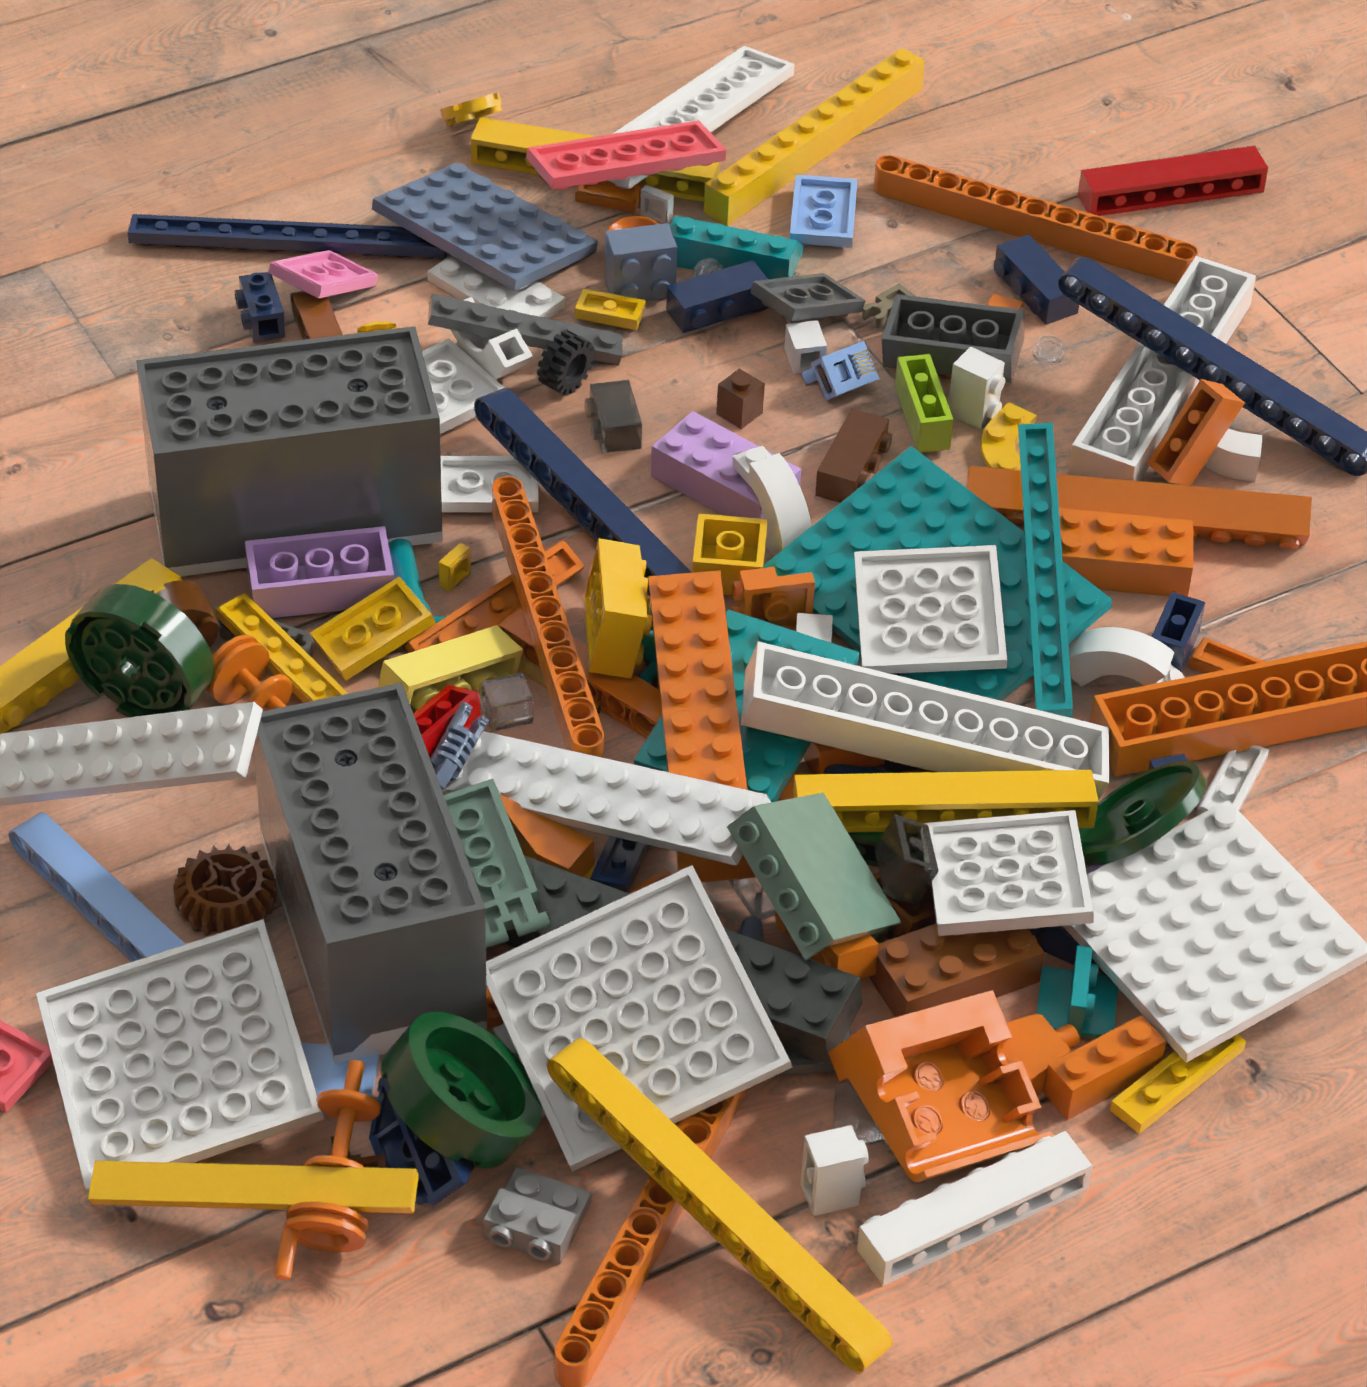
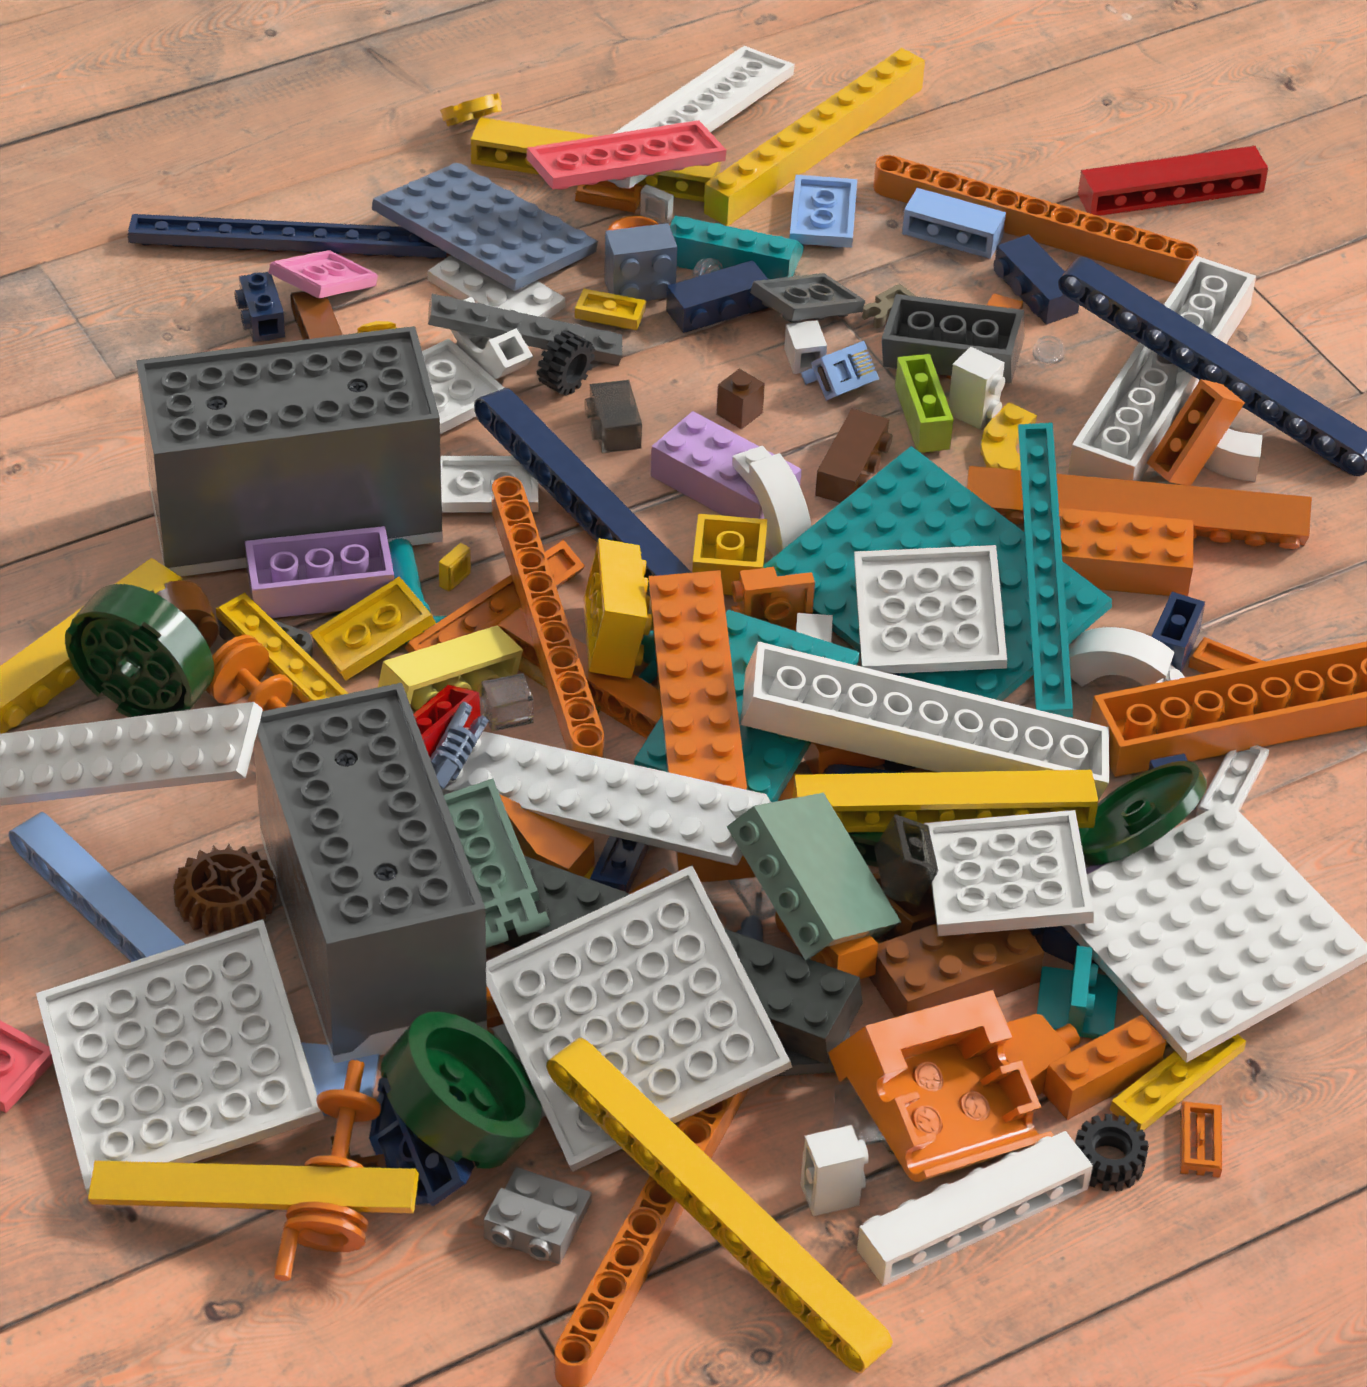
none -> light blue brick [902,188,1006,259]
none -> black tyre [1075,1114,1149,1192]
none -> orange tile [1180,1101,1222,1178]

